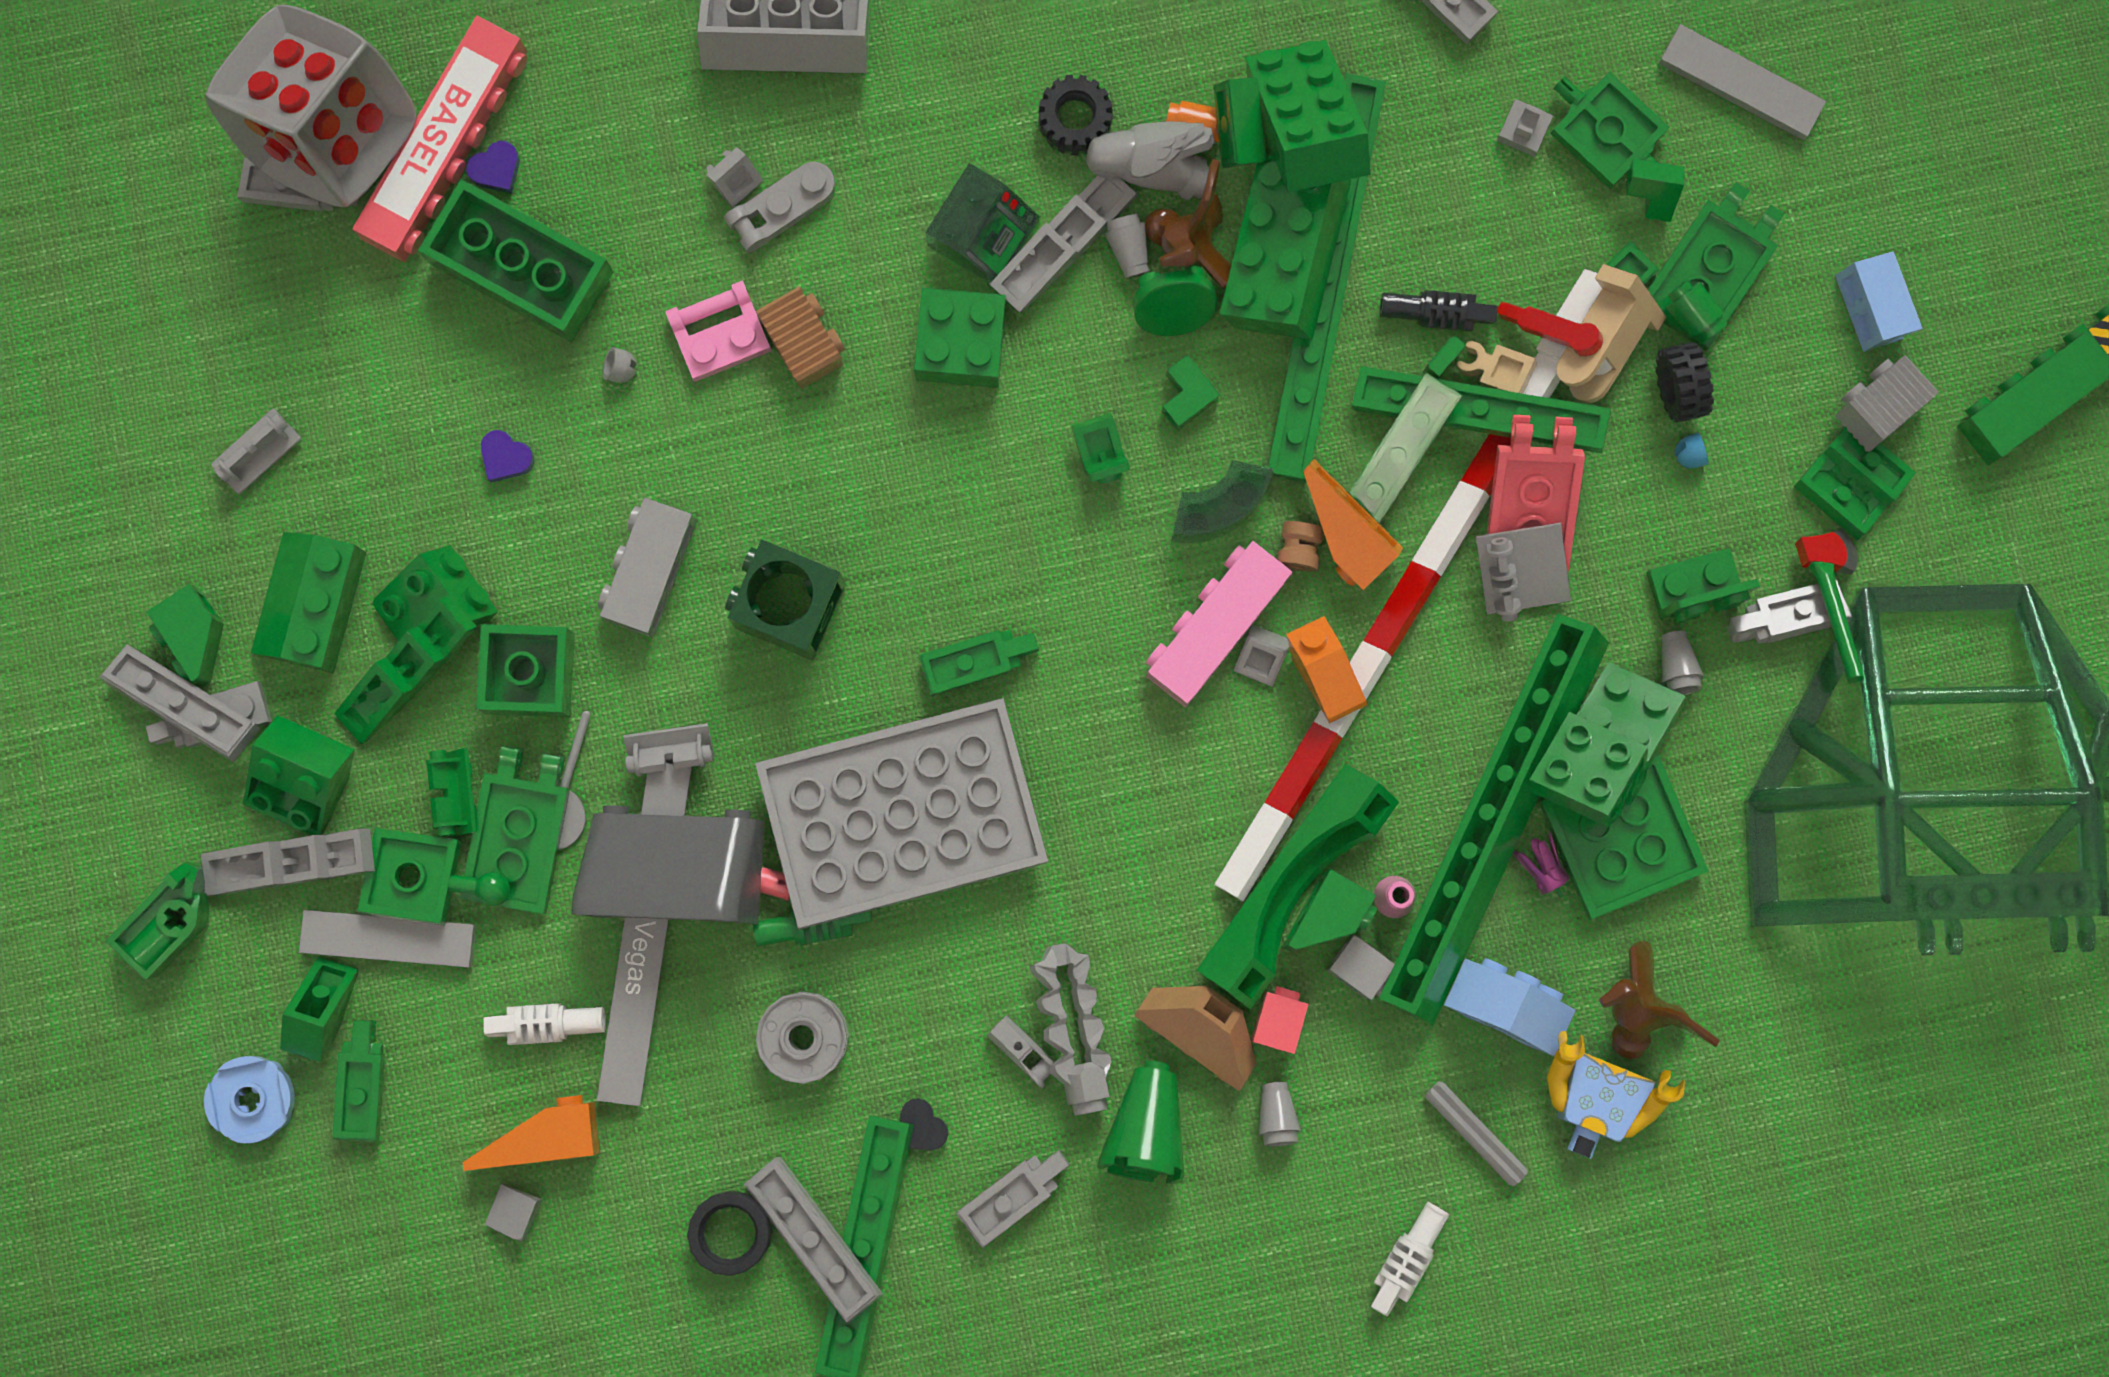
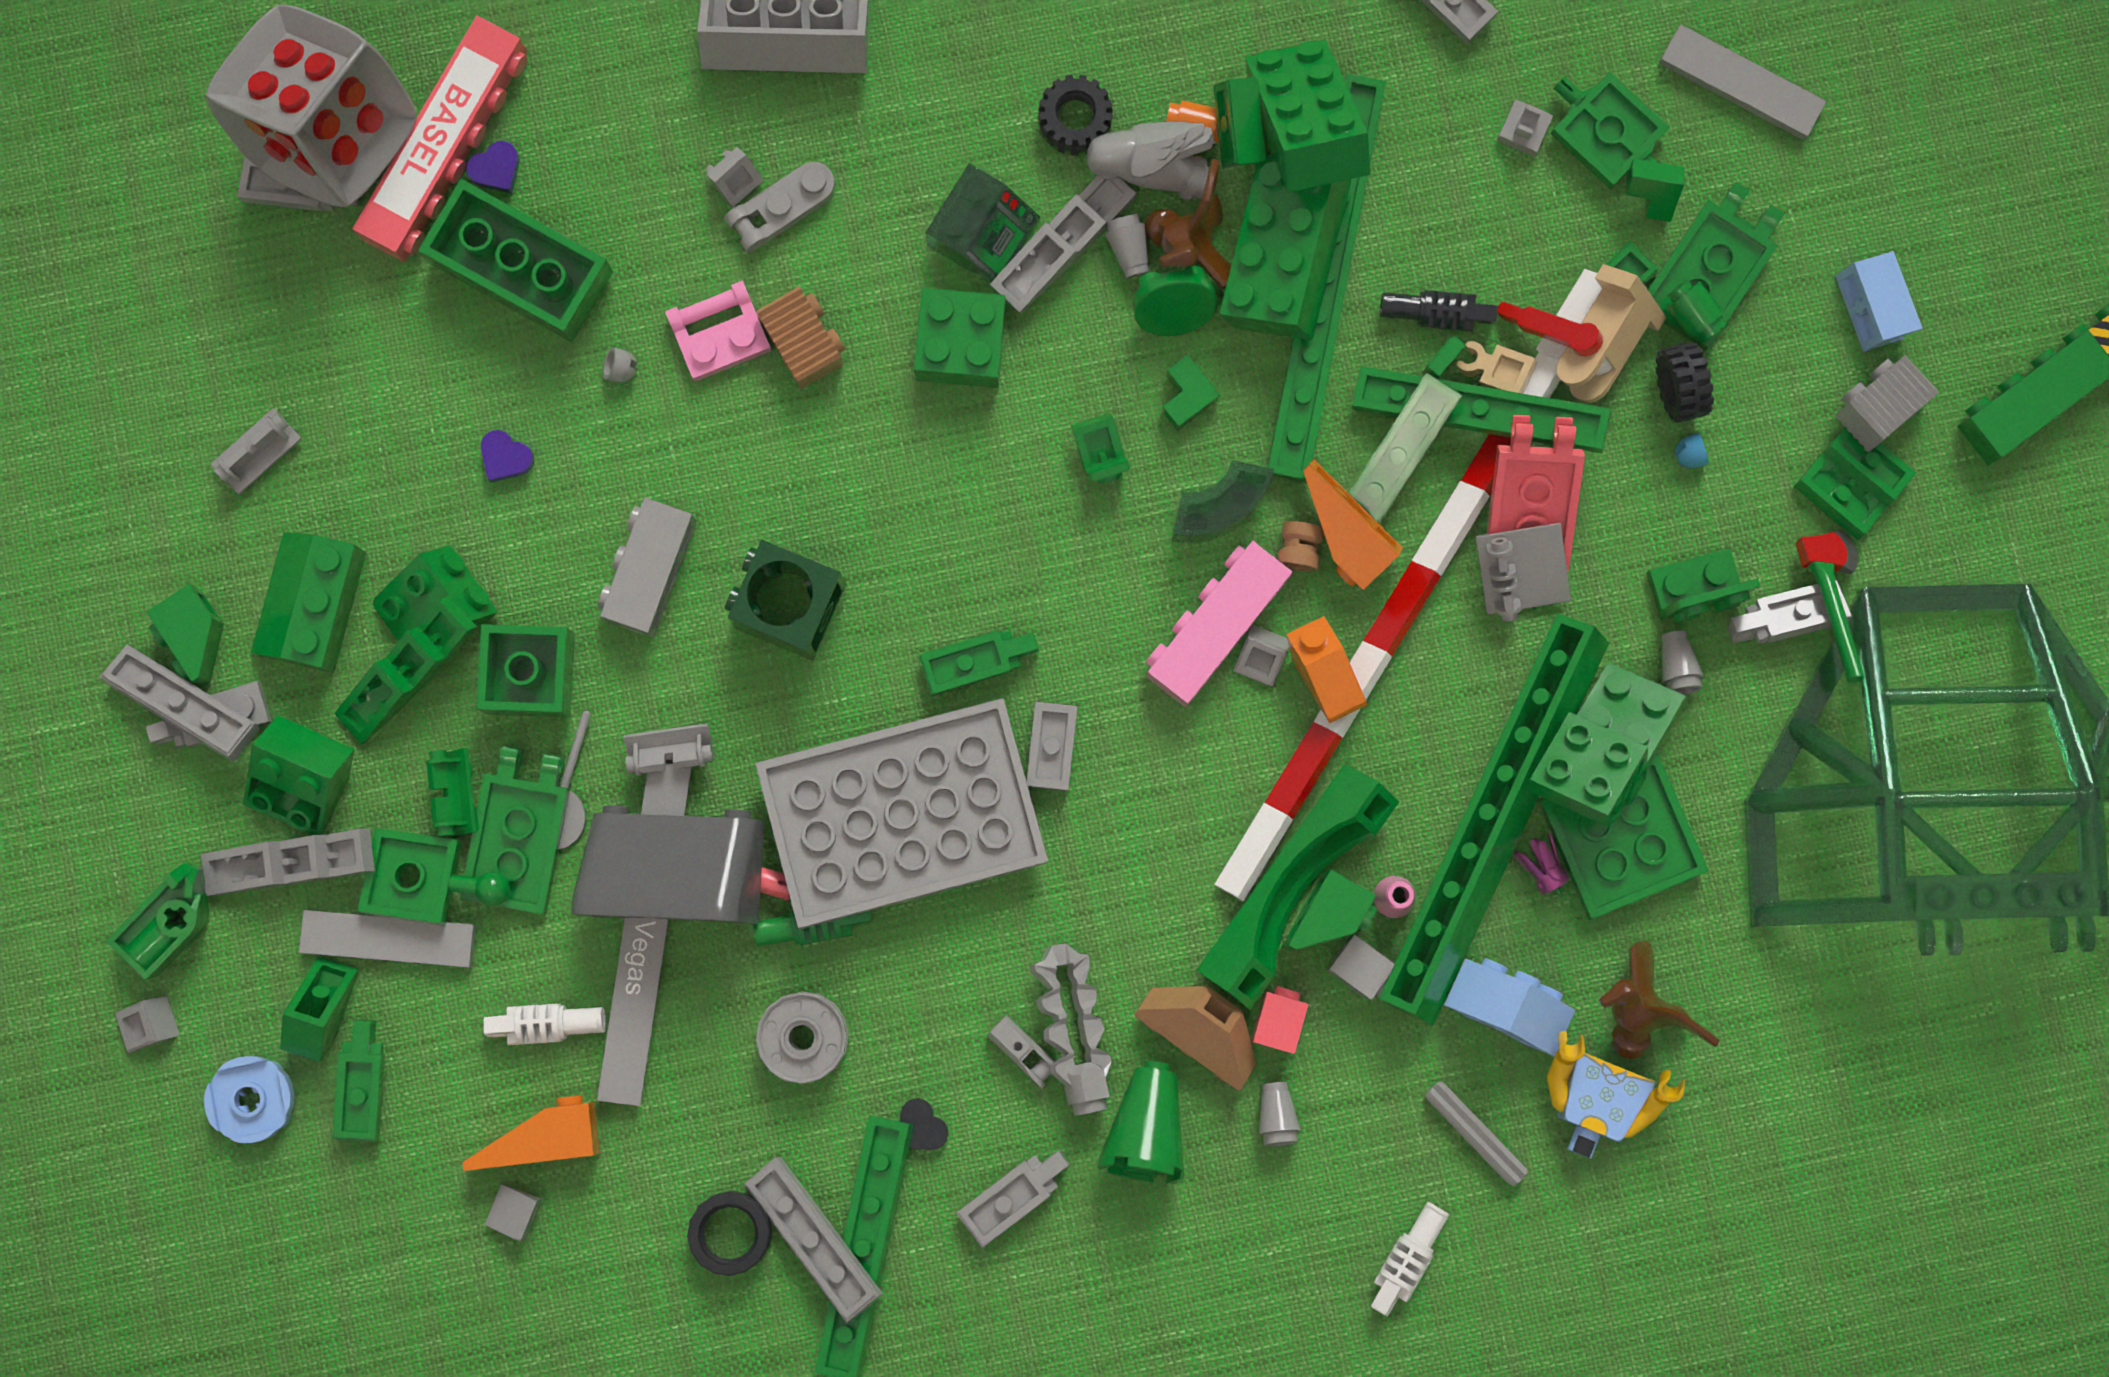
none -> light grey slope [115,996,178,1053]
none -> light grey plate [1027,702,1077,791]

